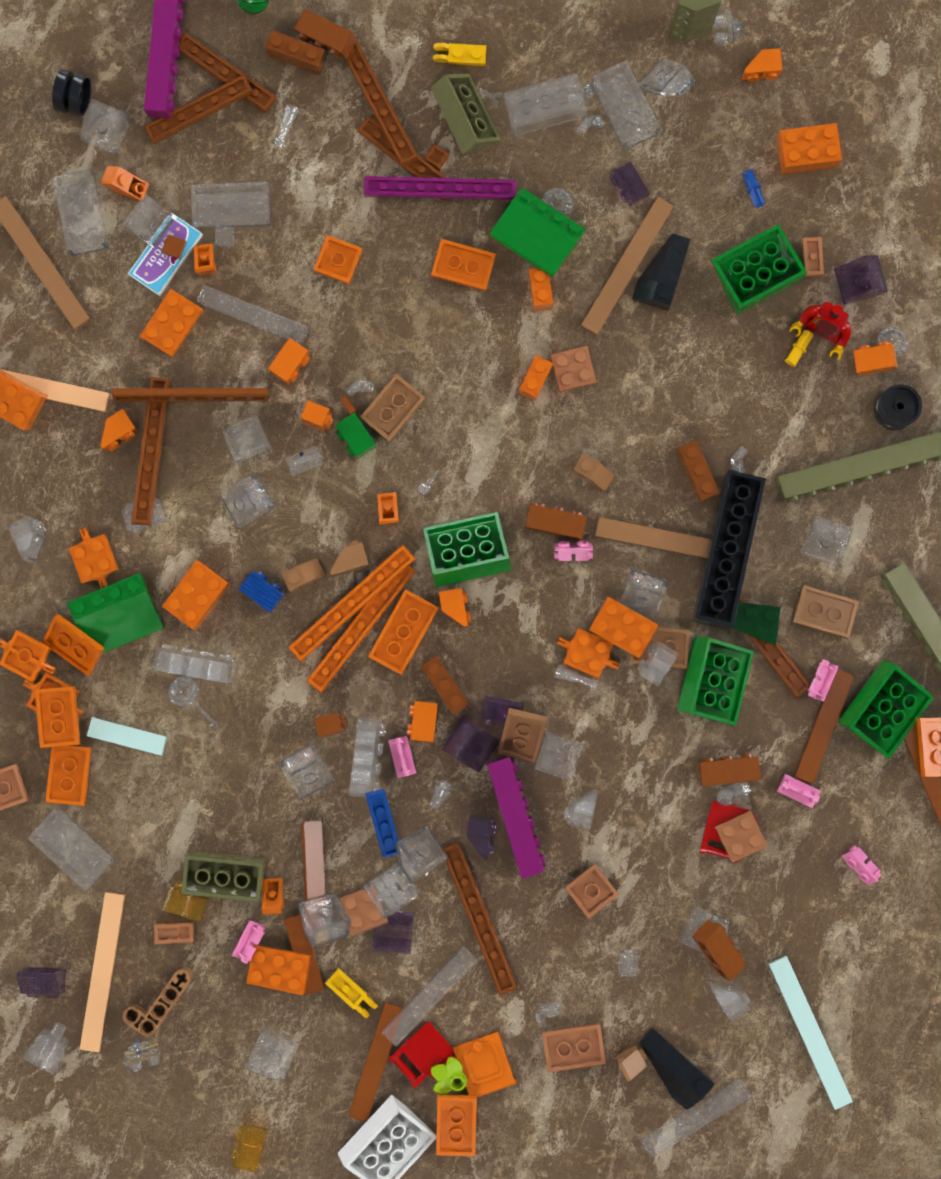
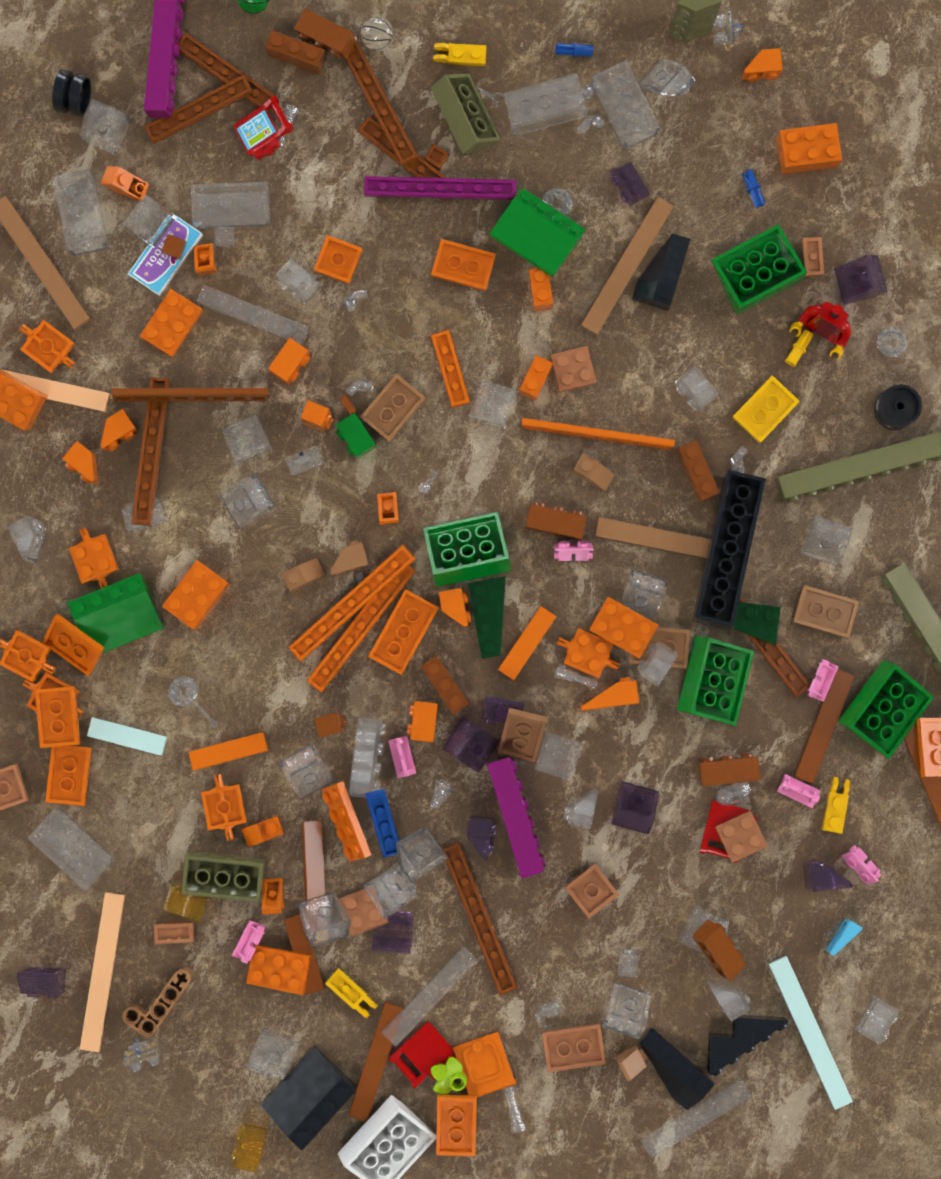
clear torso [22,1022,69,1075] -> none
clear brick [152,644,239,685] -> none
blue brick [239,571,285,613] -> none
orange brick [854,341,898,376] -> none
none -> orange plate [19,319,76,373]
none -> orange slope [62,441,98,485]
none -> orange tile [188,732,269,771]
none -> orange plate [201,774,247,841]
none -> piece [234,96,294,160]
none -> orange slope [241,816,285,847]
none -> black slope [261,1046,357,1151]
none -> clear brick [276,258,321,304]
none -> orange plate [322,781,371,862]
none -> clear arm [344,288,368,312]
none -> clear piece [361,16,394,51]
none -> orange tile [431,330,470,408]
none -> dark green wing [468,576,506,659]
none -> clear slope [469,382,518,431]
none -> orange tile [498,606,557,681]
none -> clear piece [503,1086,527,1133]
none -> orange tile [521,418,675,450]
none -> blue axle [555,42,593,58]
none -> orange slope [580,677,639,711]
none -> clear slope [602,982,652,1039]
none -> clear purple slope [611,781,659,835]
none -> clear brick [675,365,719,412]
none -> black slope [707,1014,788,1076]
none -> yellow plate [732,376,800,444]
none -> clear purple slope [803,860,853,892]
none -> yellow hinge [822,777,850,834]
none -> medium azure slope [826,918,863,956]
none -> clear brick [855,995,899,1045]

